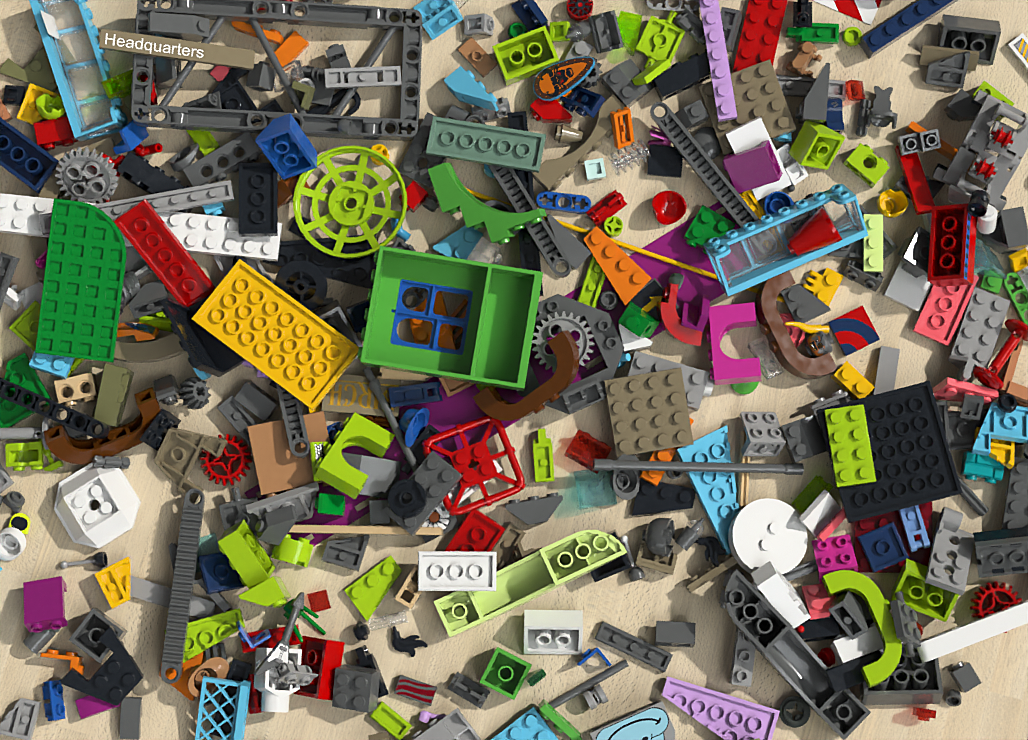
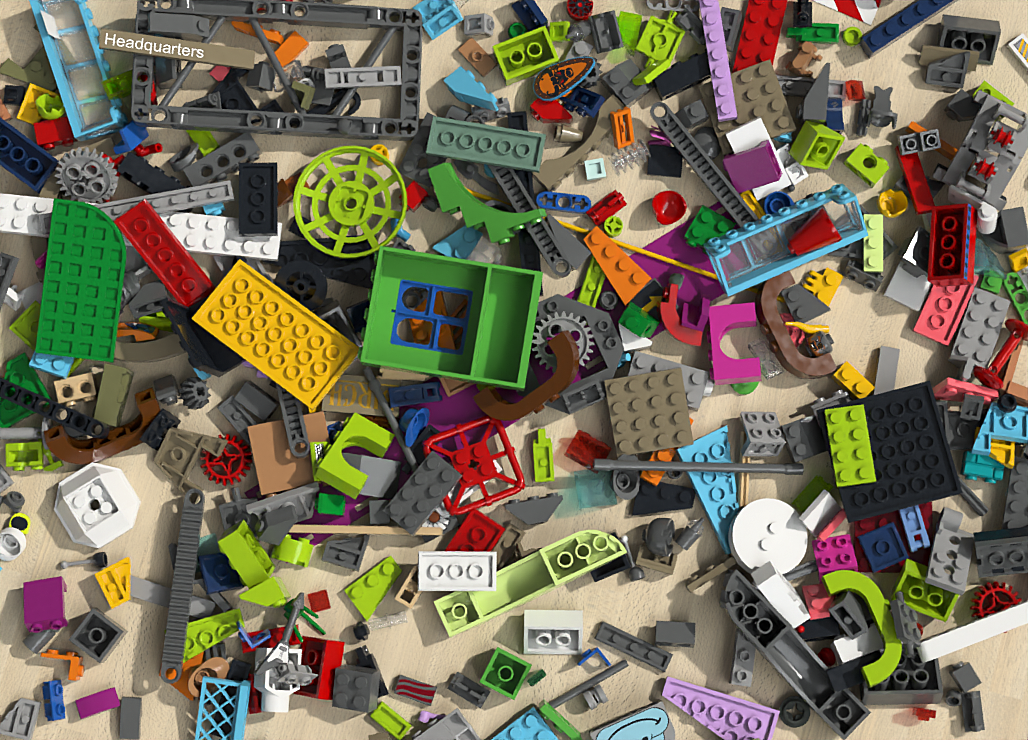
black wing [60,625,144,706] -> none
dark grey axle [92,455,130,469] -> none
blue slope [255,113,317,180] -> none
black tile [387,479,427,518] -> none
black piece [392,626,428,657] -> none
black piece [694,536,726,567] -> none
tile [828,305,880,357] -> none
black wheel [967,190,990,217] -> none
none -> flat silver piece [453,160,499,195]
none -> dark grey hinge [961,691,985,732]

